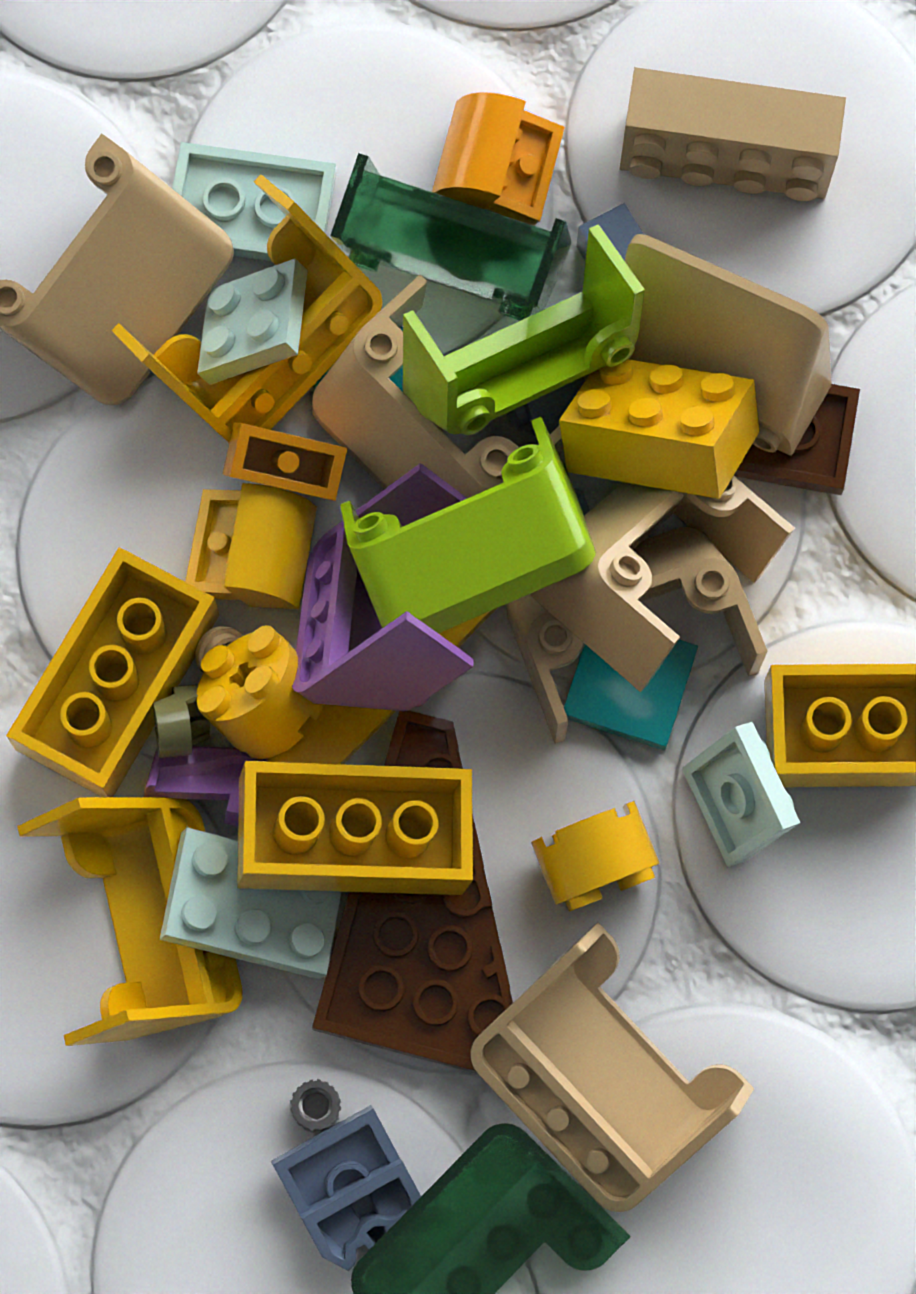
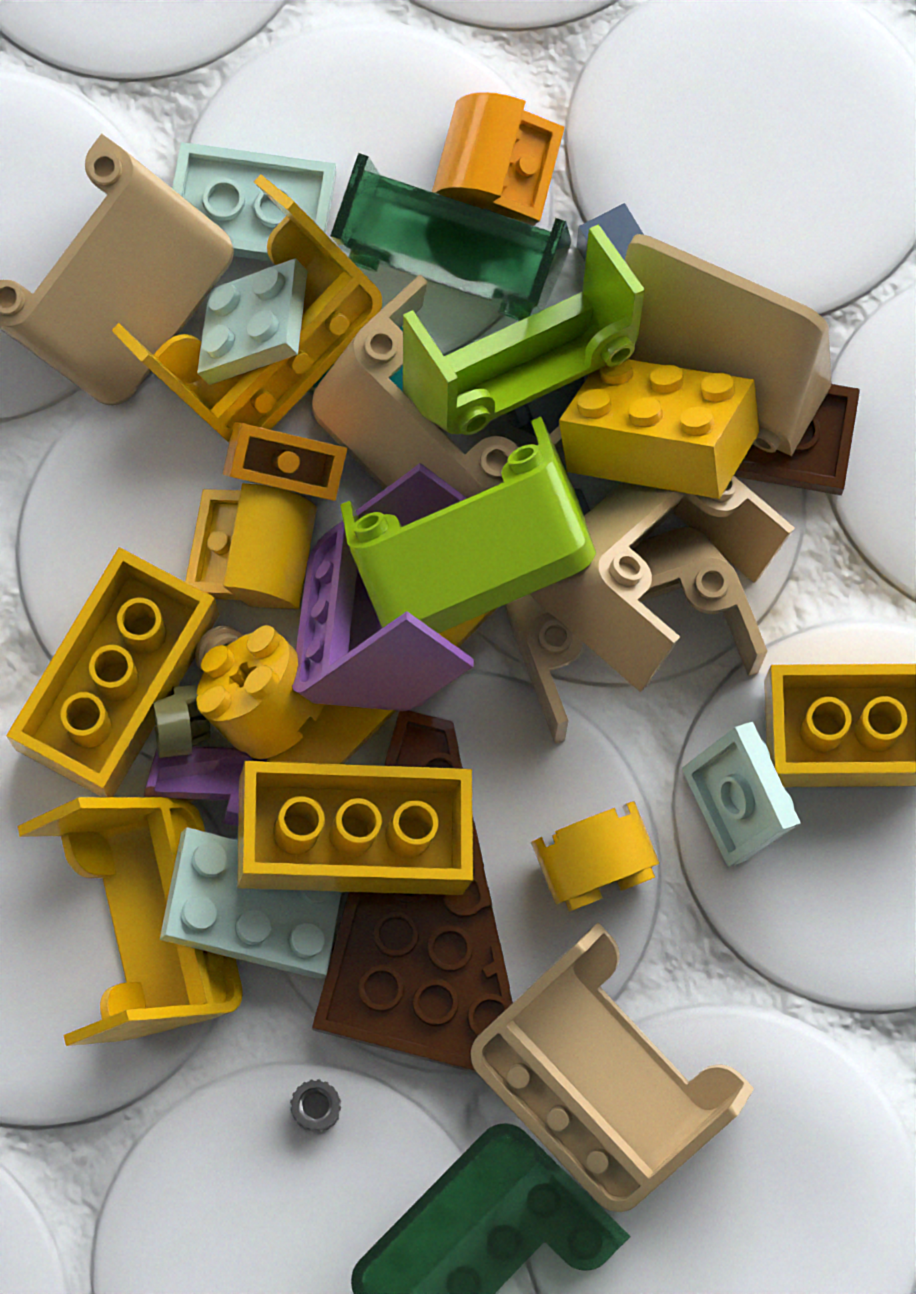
sand blue plate [271,1105,429,1271] -> none
teal tile [564,640,699,751] -> none
tan brick [619,67,846,201] -> none

